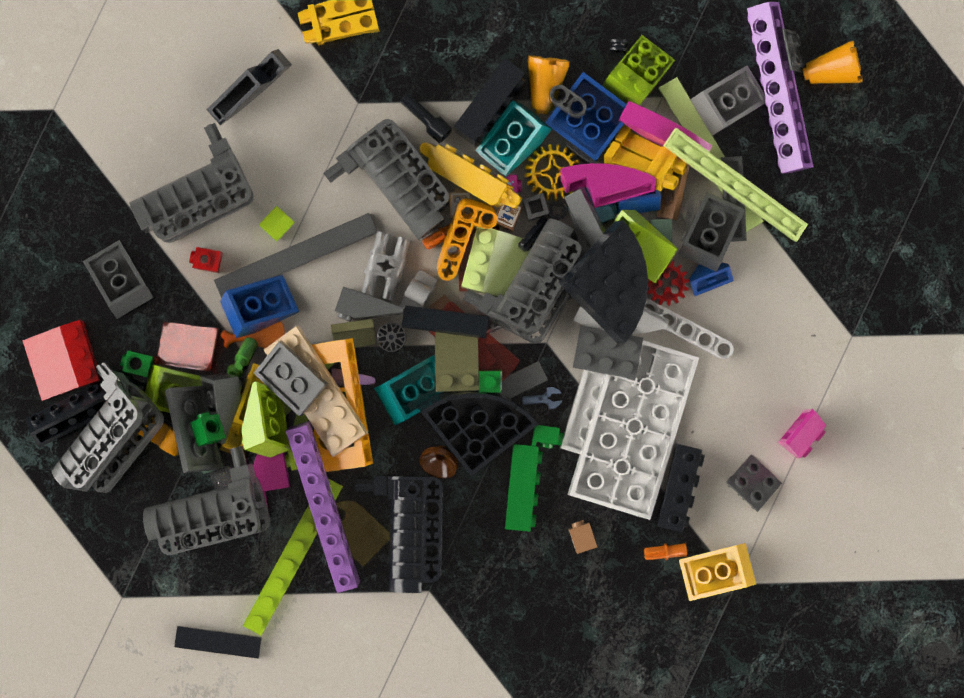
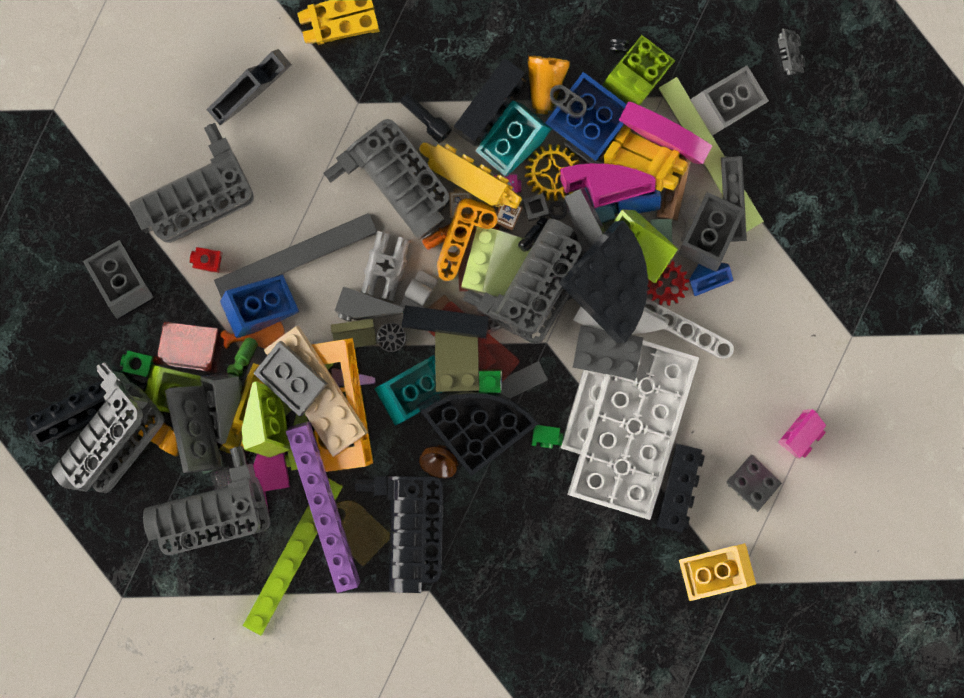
slope [23,320,103,401] -> none
black tile [174,626,262,659] -> none
green brick [190,412,226,447] -> none
lime piece [259,206,295,242] -> none
green brick [505,444,542,532] -> none
sand blue bar [521,387,562,409] -> none
medium nougat brick [569,520,597,554] -> none
orange axle [644,543,687,560] -> none
yellowish green tile [663,128,808,242] -> none
medium lavender brick [747,2,813,173] -> none
light orange cone [803,41,863,84] -> none

